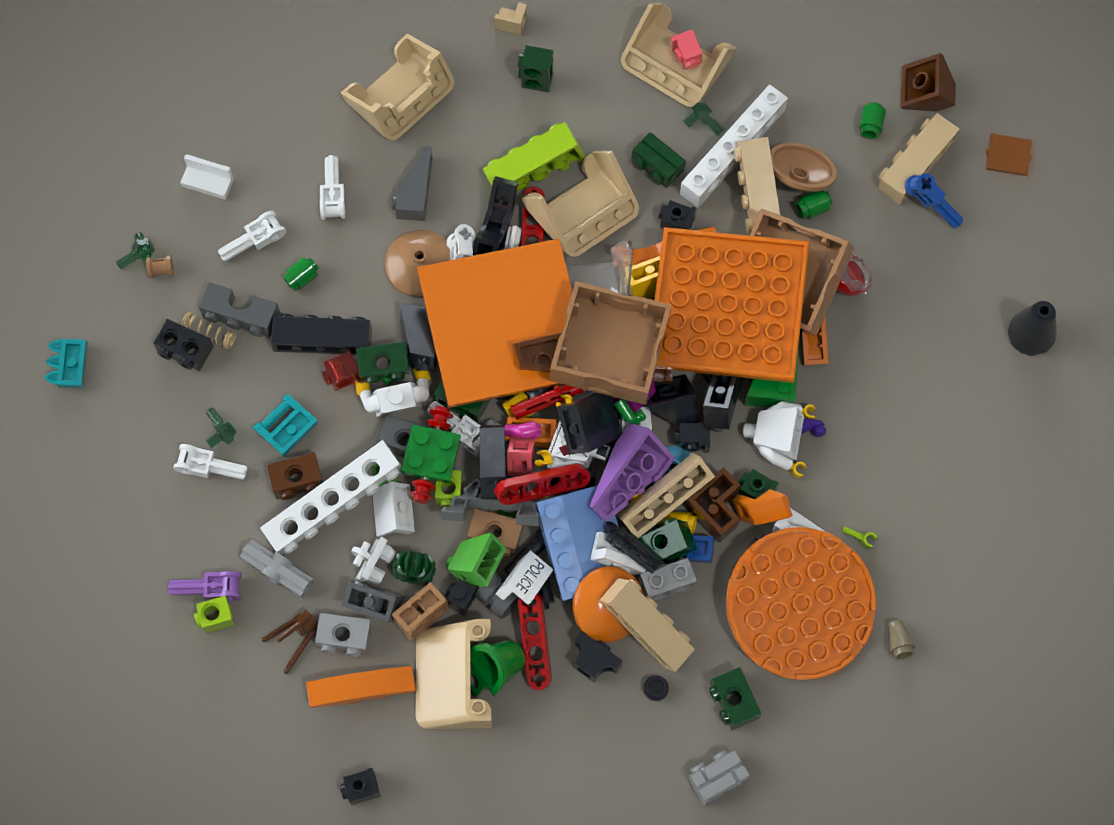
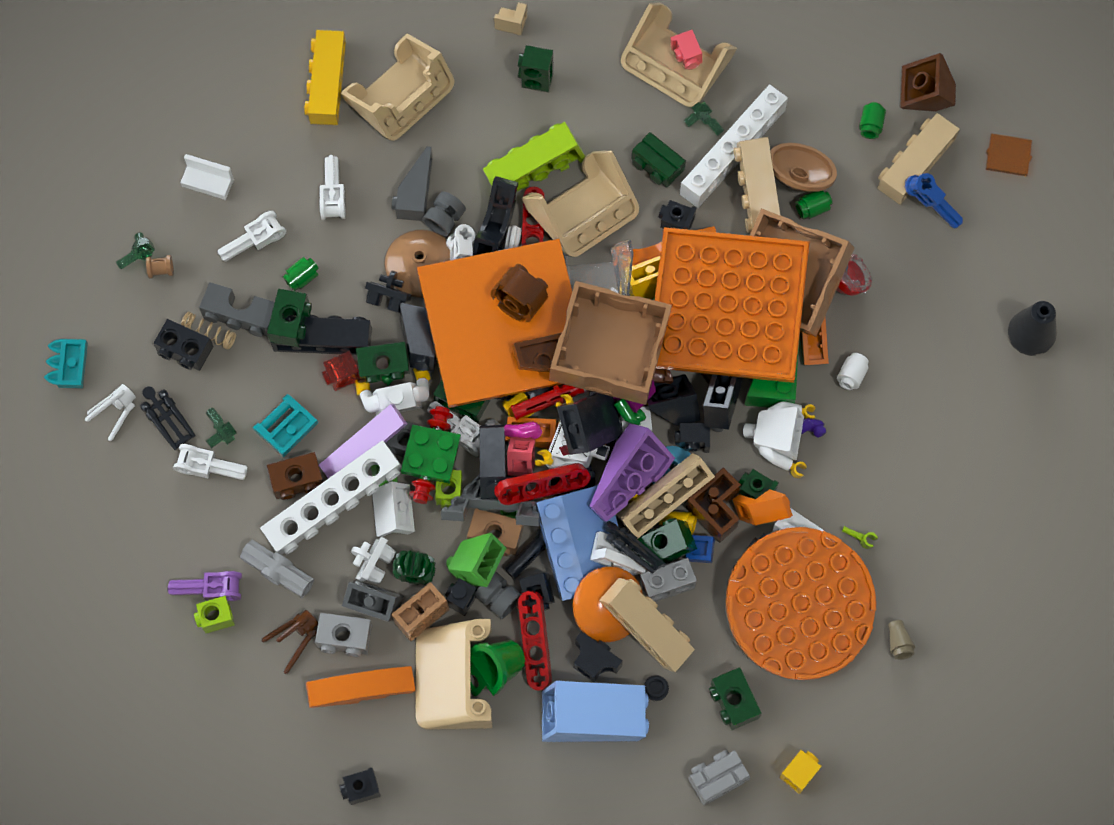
white panel [496,550,553,605] -> none
none -> white plant [85,384,136,441]
none -> black piece [140,386,196,450]
none -> dark green brick [267,289,312,347]
none -> yellow brick [304,30,346,125]
none -> lavender tile [319,404,407,479]
none -> black hips [365,270,412,313]
none -> dark grey wheel [422,191,466,237]
none -> reddish brown brick [491,264,548,322]
none -> light blue slope [542,681,649,742]
none -> yellow brick [779,750,821,794]
none -> white brick [837,353,869,390]

